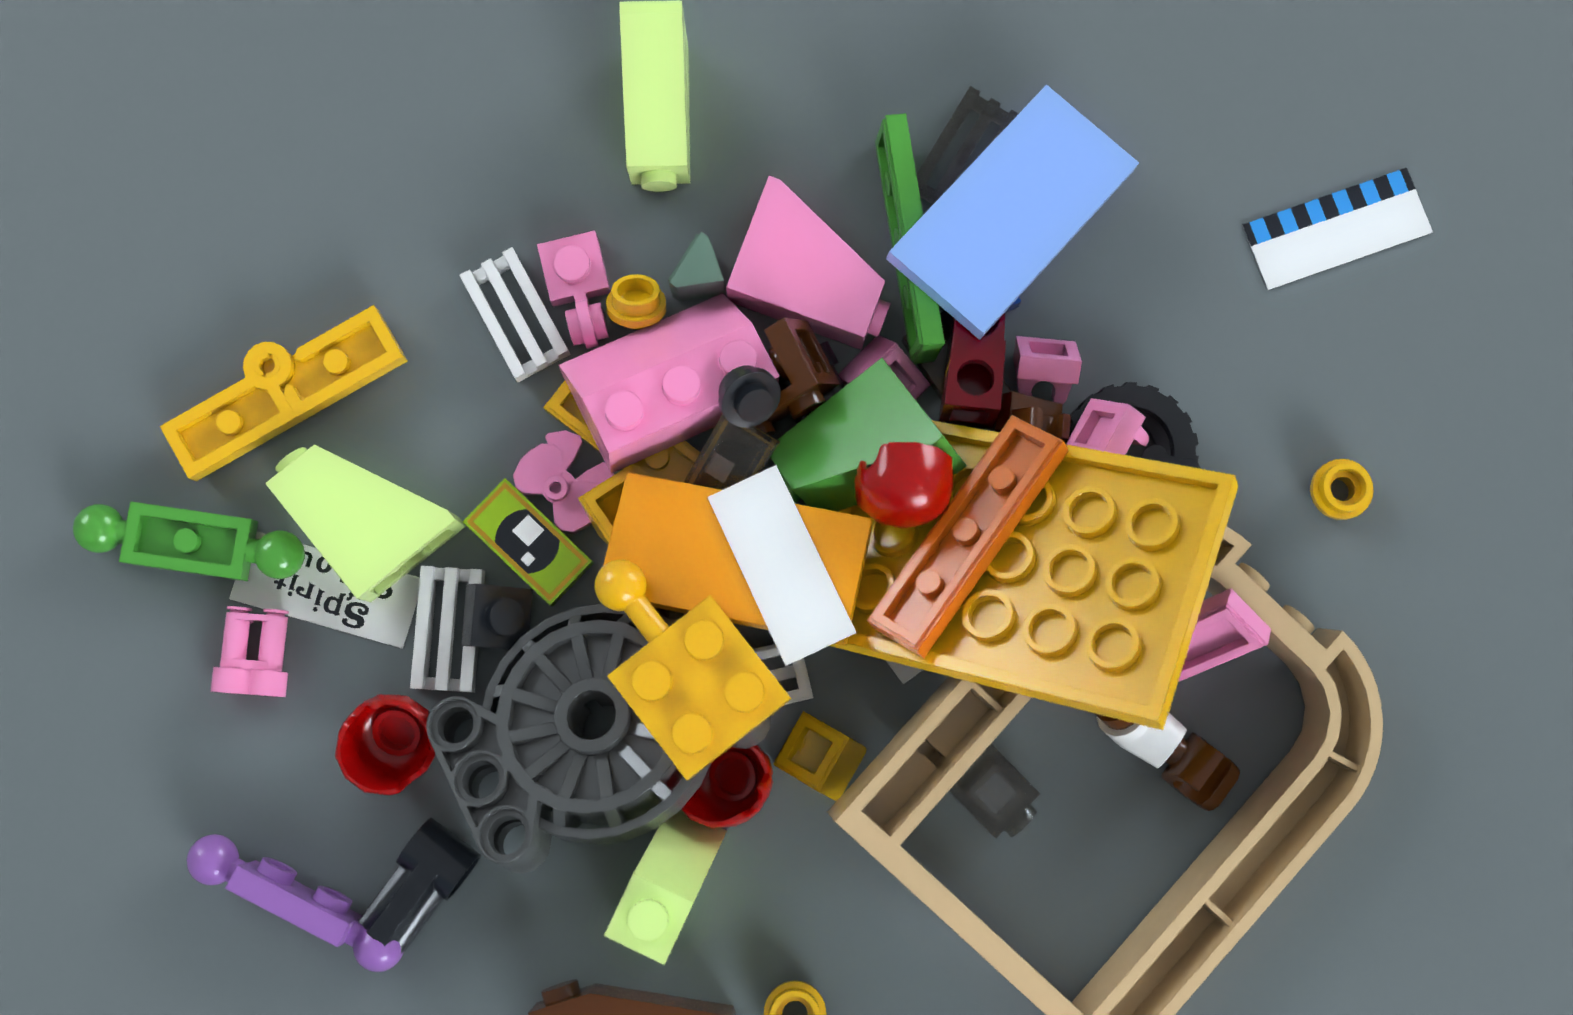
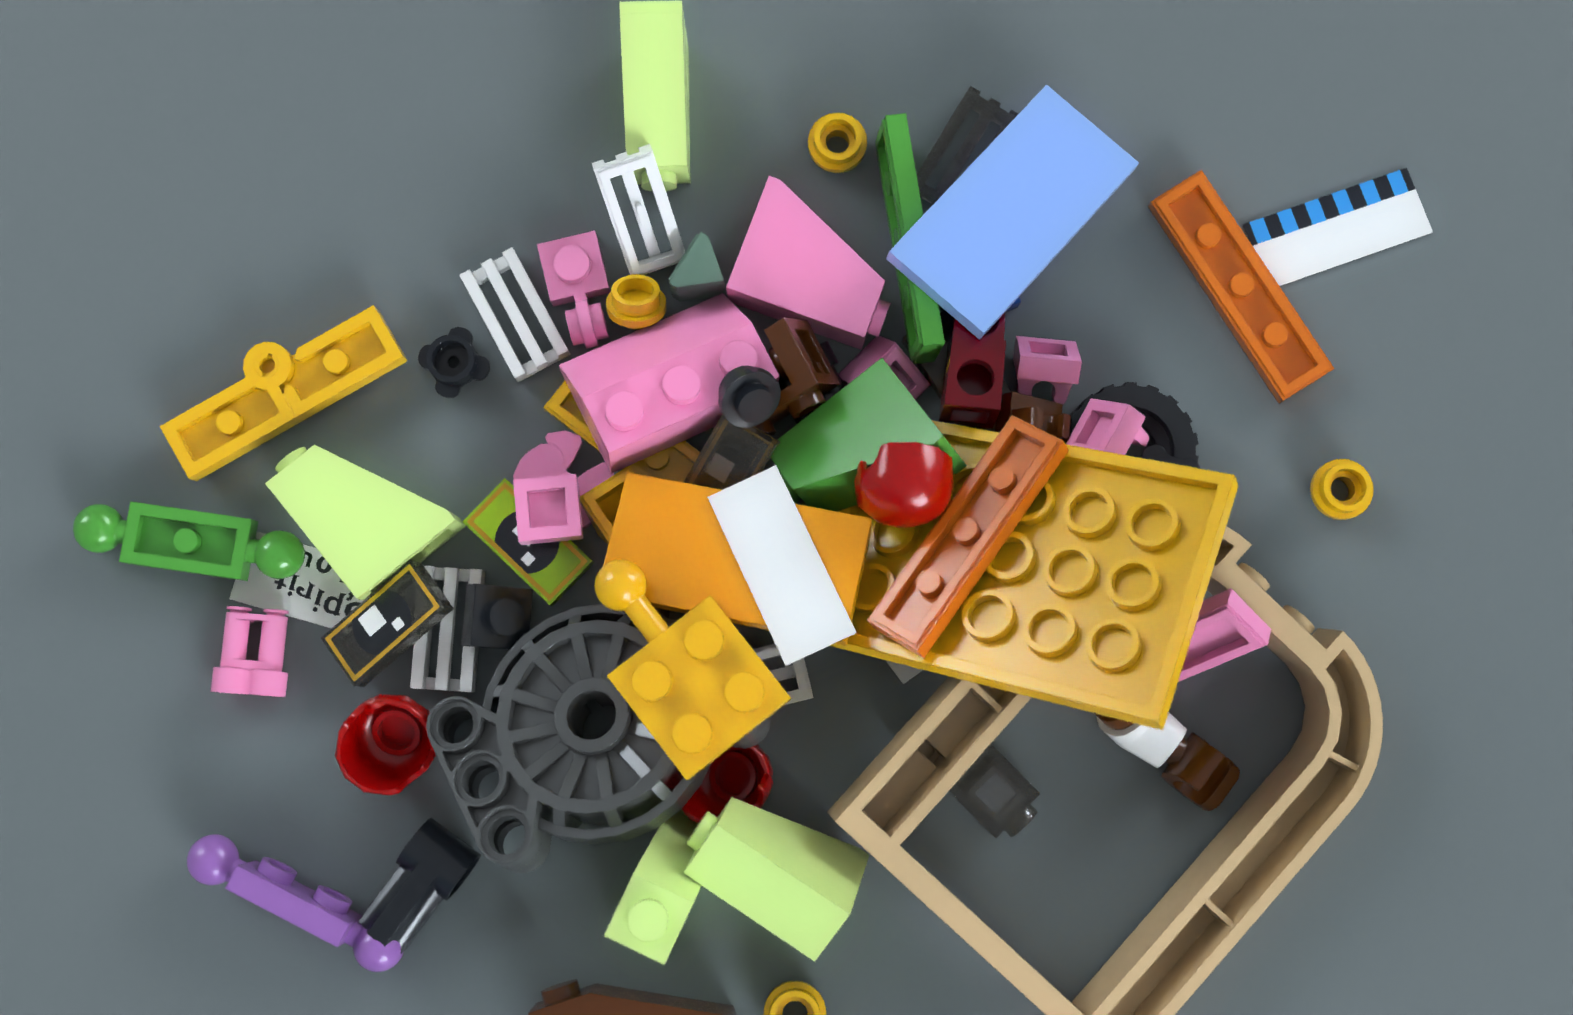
yellow slope [773,711,867,801] -> none
none -> tile [321,559,454,687]
none -> black plate [418,327,490,398]
none -> bright pink tile [513,474,583,545]
none -> white tile [592,144,685,275]
none -> yellowish green slope [683,797,869,962]
none -> yellow plate [808,113,867,173]
none -> orange tile [1148,170,1335,403]

